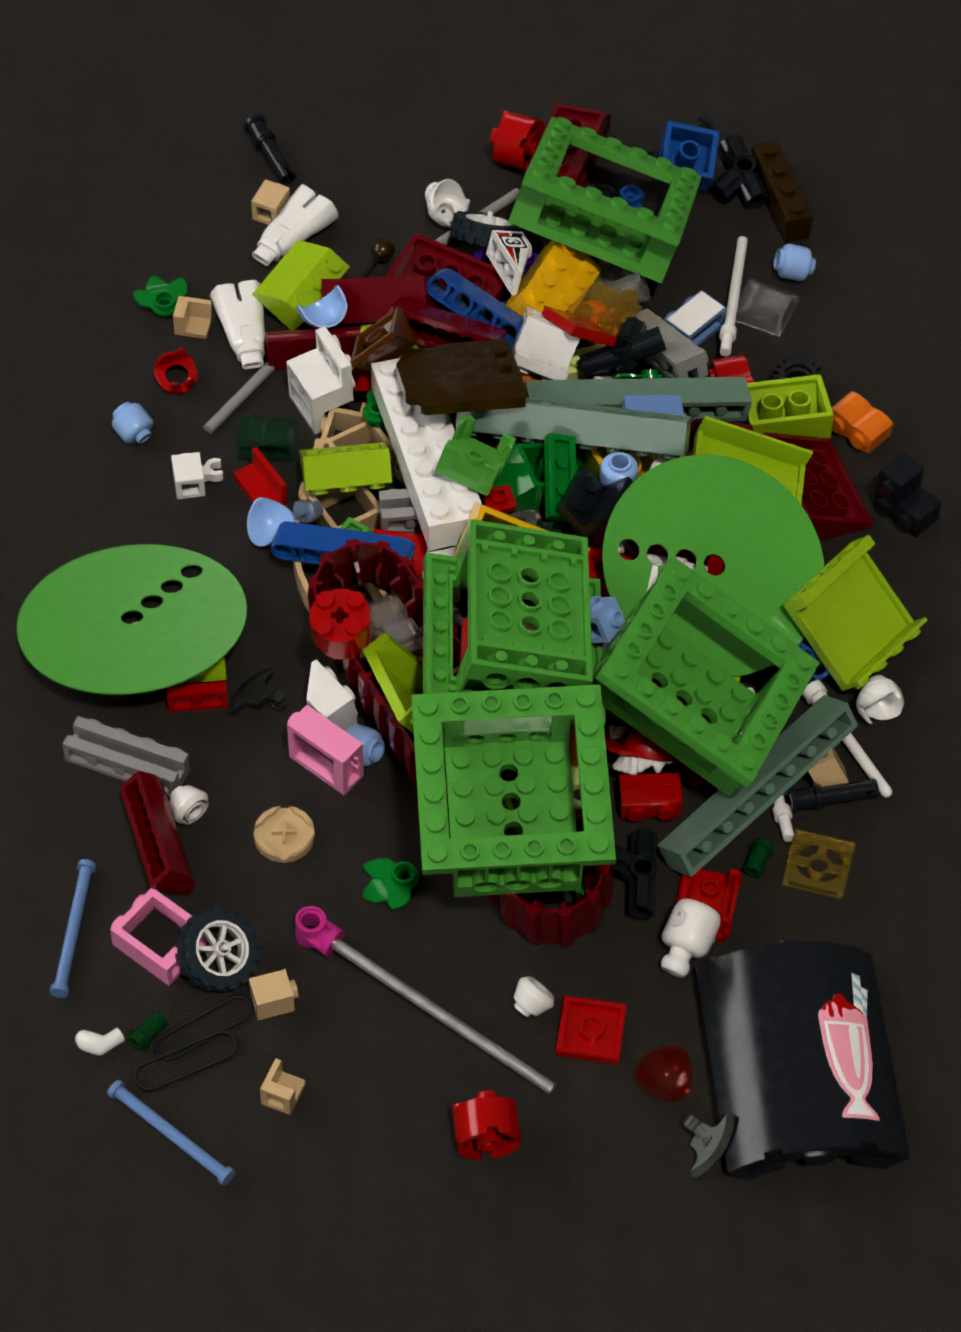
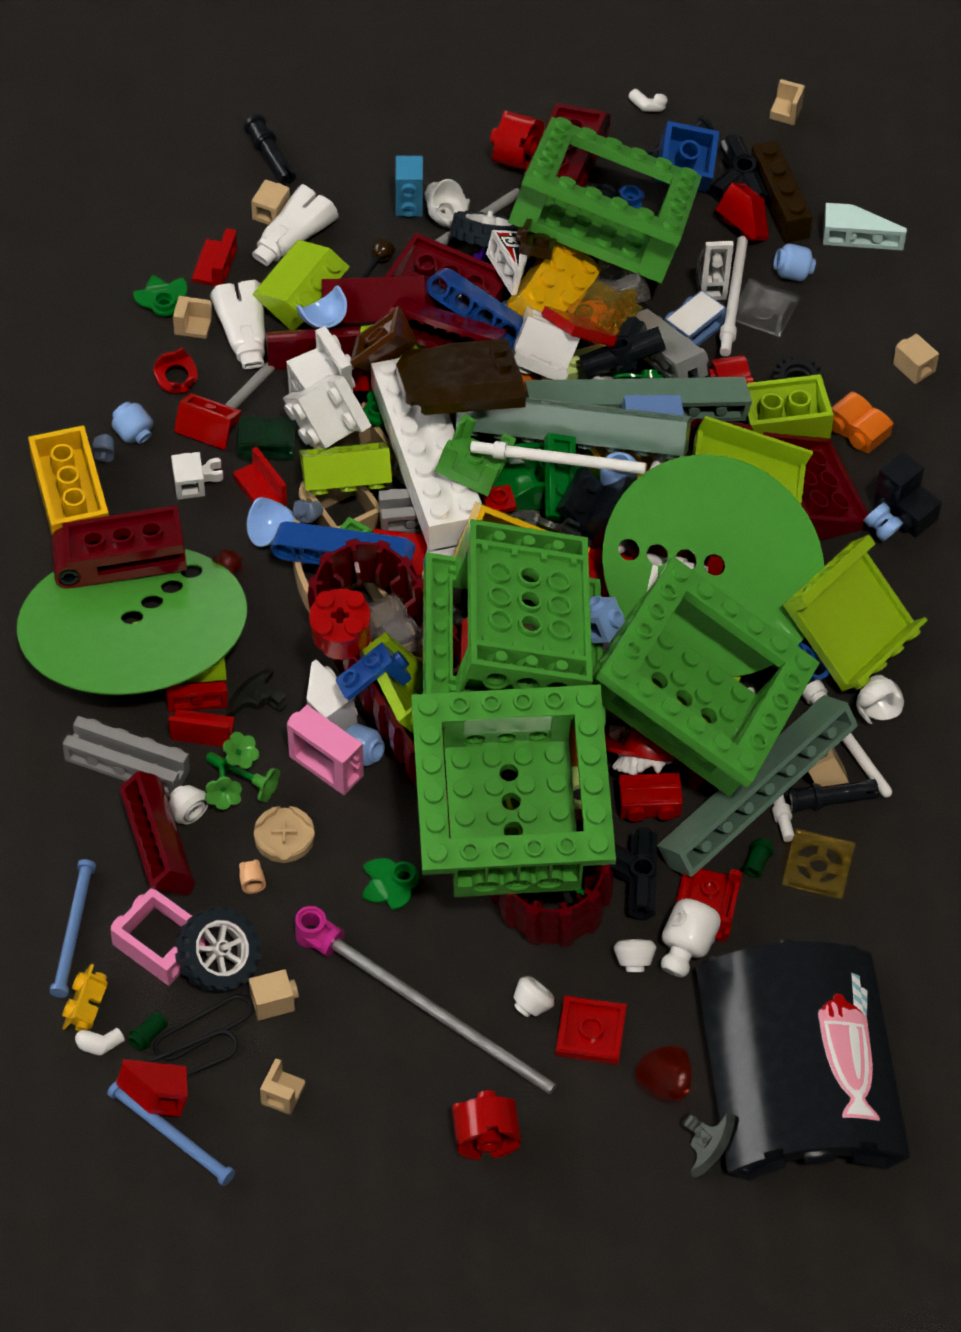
none -> yellow brick [28,425,109,535]
none -> dark red hinge [51,505,188,589]
none -> yellow hinge [62,964,108,1032]
none -> sand blue piece [93,434,115,462]
none -> red slope [116,1059,188,1117]
none -> red panel [169,709,235,747]
none -> red panel [174,393,242,450]
none -> red panel [192,228,238,286]
none -> bright green plant [205,732,280,810]
none -> clear red plate [212,549,244,574]
none -> light nougat hose [239,859,266,894]
none -> white bracket [283,375,372,448]
none -> blue bracket [336,642,412,701]
none -> dark azure brick [395,156,423,217]
none -> white bar [470,441,647,475]
none -> dark brown bracket [516,218,557,260]
none -> pearl dark grey piece [533,516,592,547]
none -> white cone [614,939,656,972]
none -> white arm [628,89,668,112]
none -> white slope [696,241,734,300]
none -> red slope [715,183,769,242]
none -> tan panel [769,79,805,125]
none -> light aqua slope [823,203,907,250]
none -> light blue wheel [863,502,904,542]
none -> tan brick [893,333,939,384]

